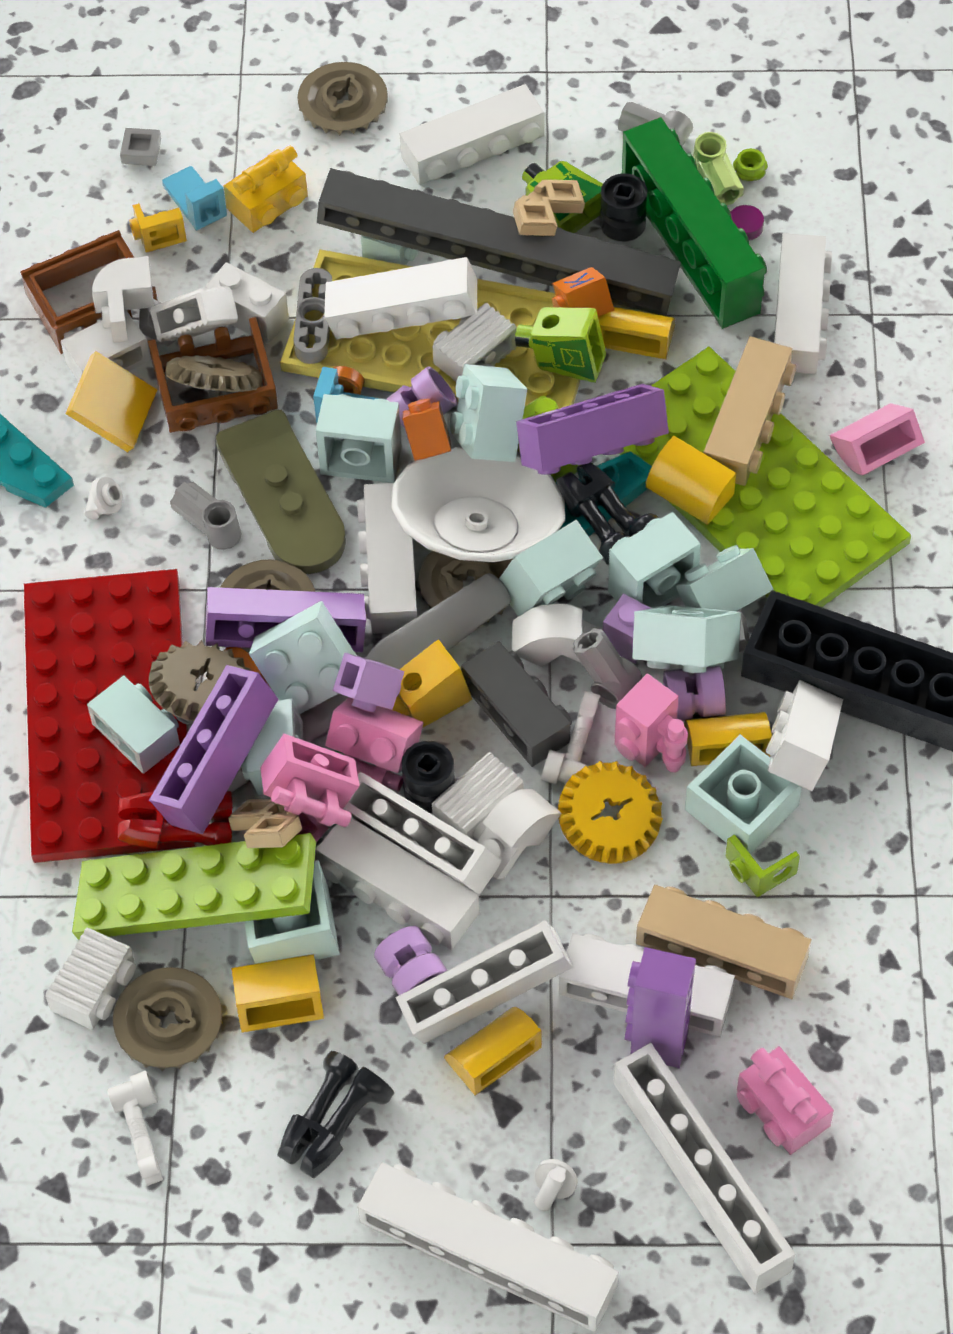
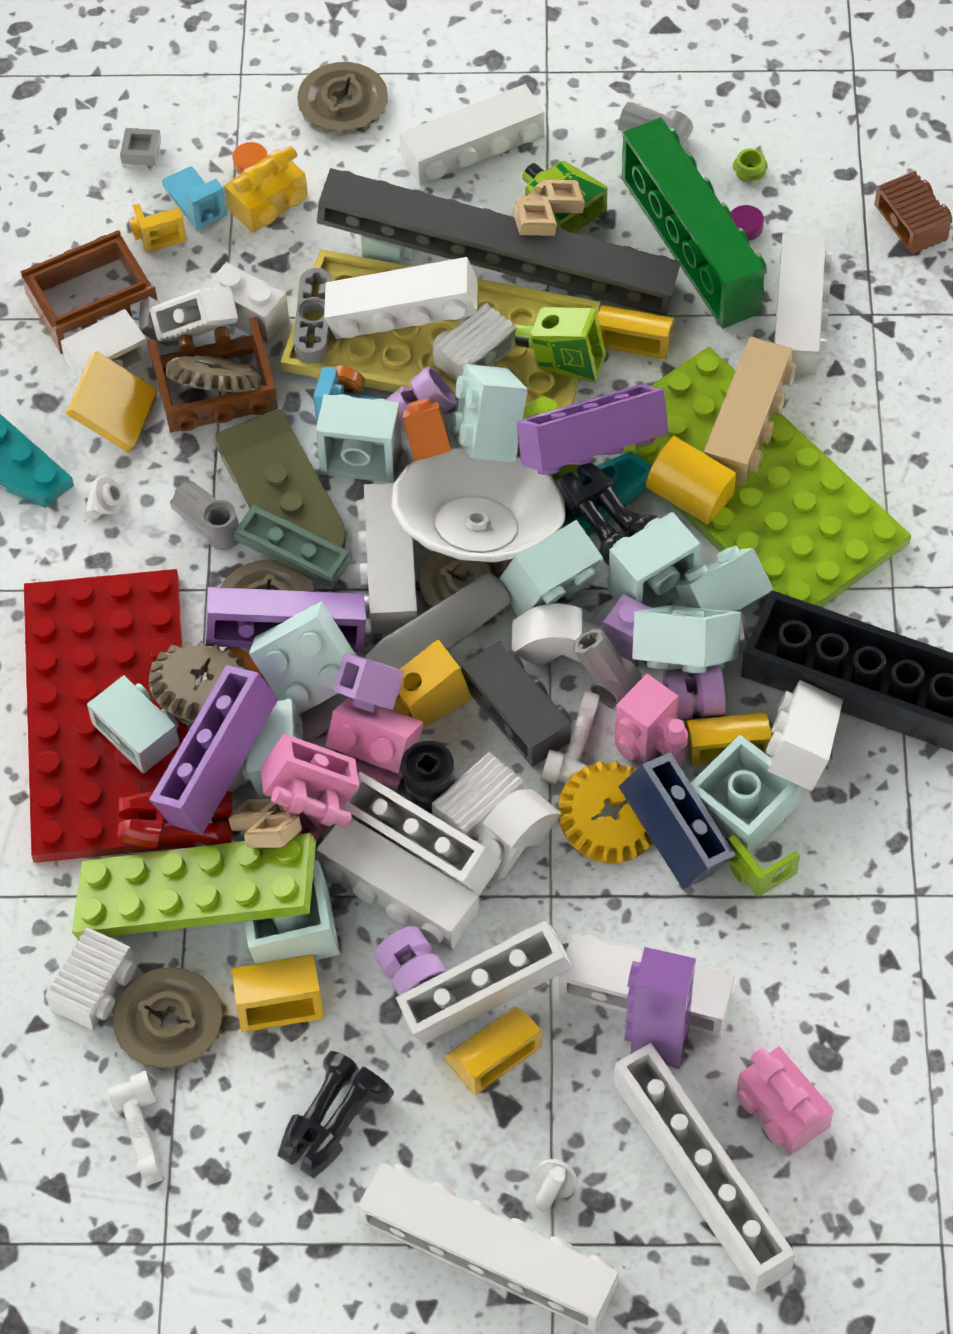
white brick [92,256,154,343] -> none
orange brick [552,267,614,317] -> none
black wheel [600,173,647,242] -> none
tan brick [636,884,812,999] -> none
yellowish green piece [693,132,744,205] -> none
bright pink brick [829,403,925,475] -> none
none -> orange tile [232,142,267,174]
none -> sand green tile [233,505,352,588]
none -> dark blue brick [618,752,736,889]
none -> dark orange brick [874,171,952,255]

